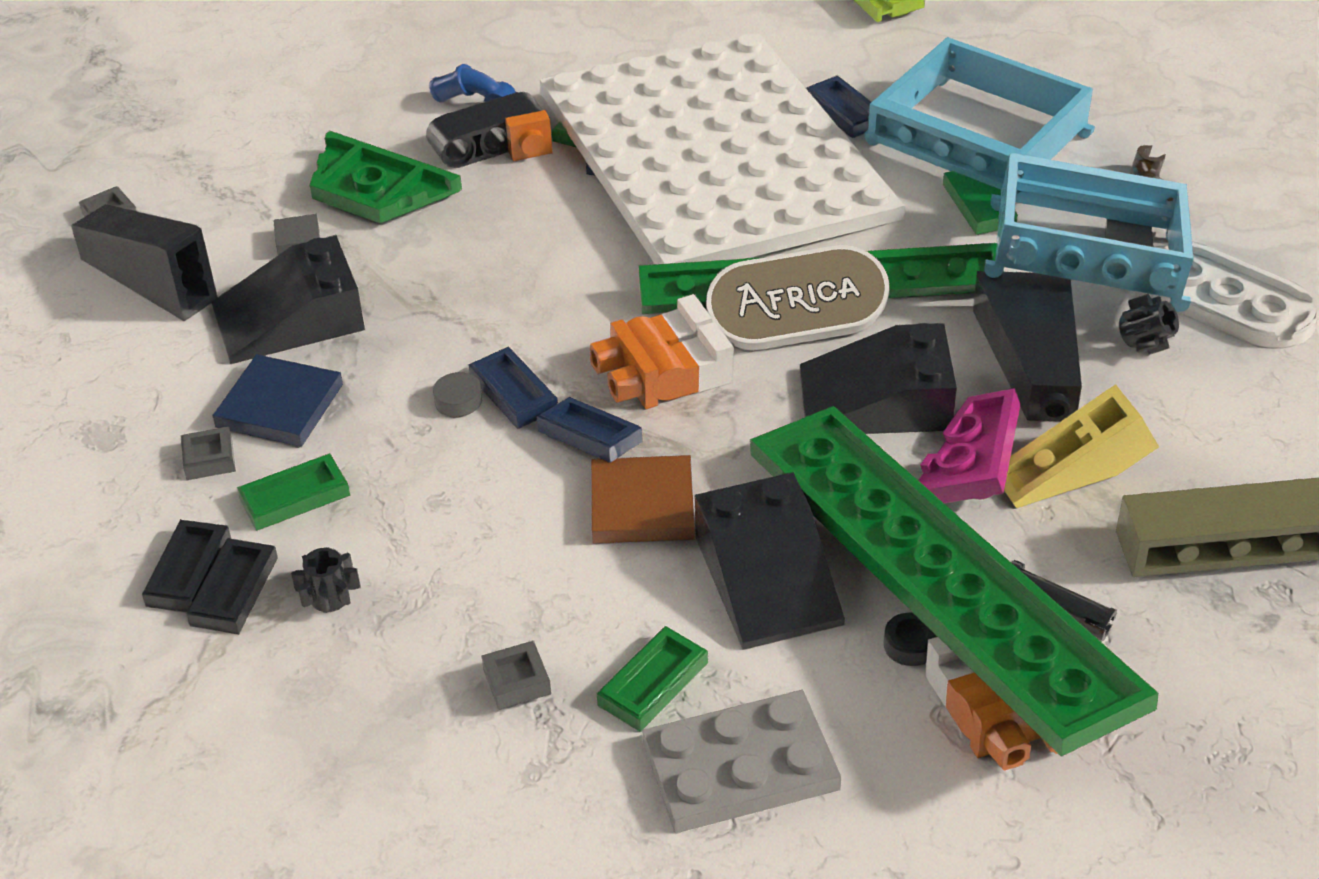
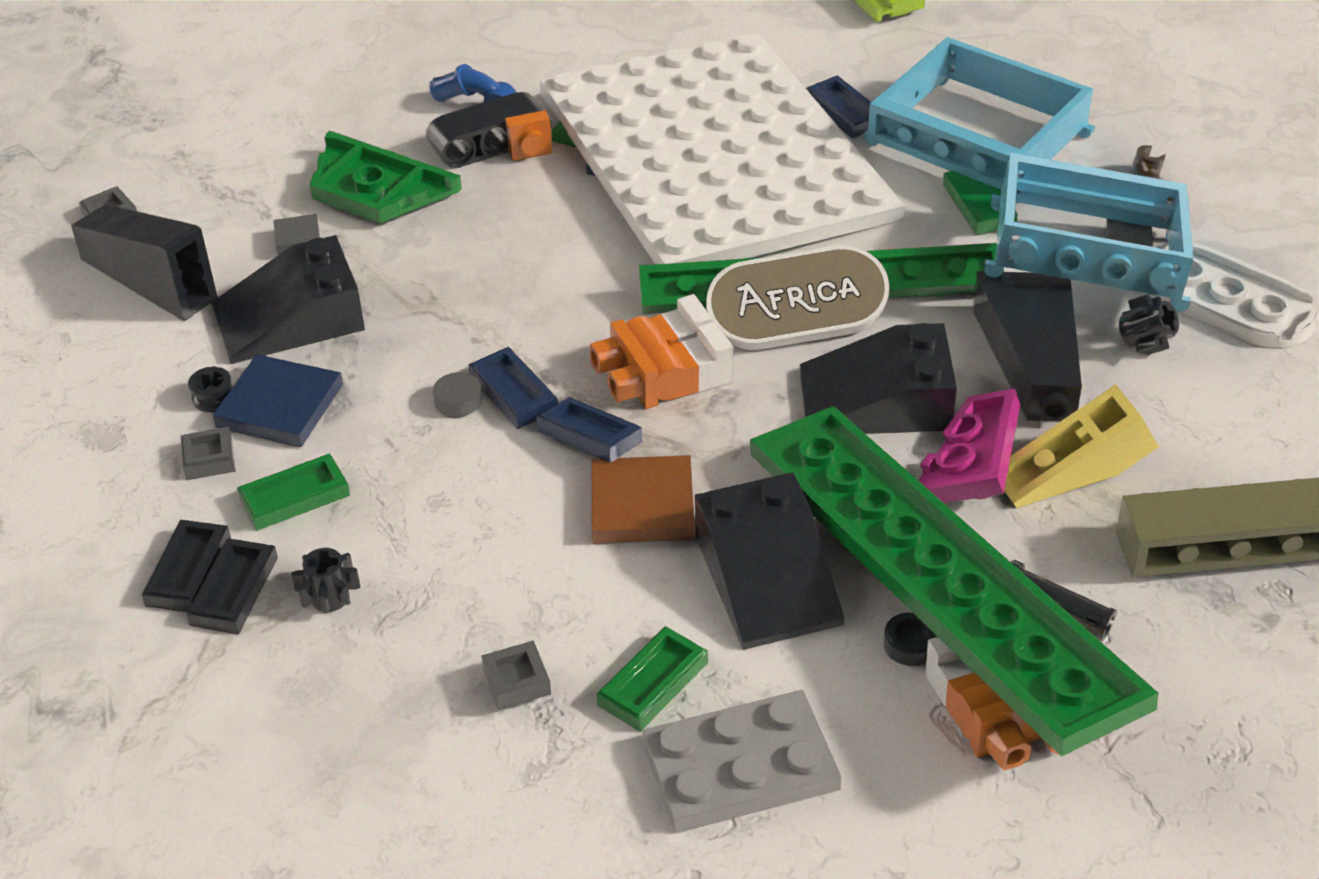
none -> black bush [188,366,232,412]

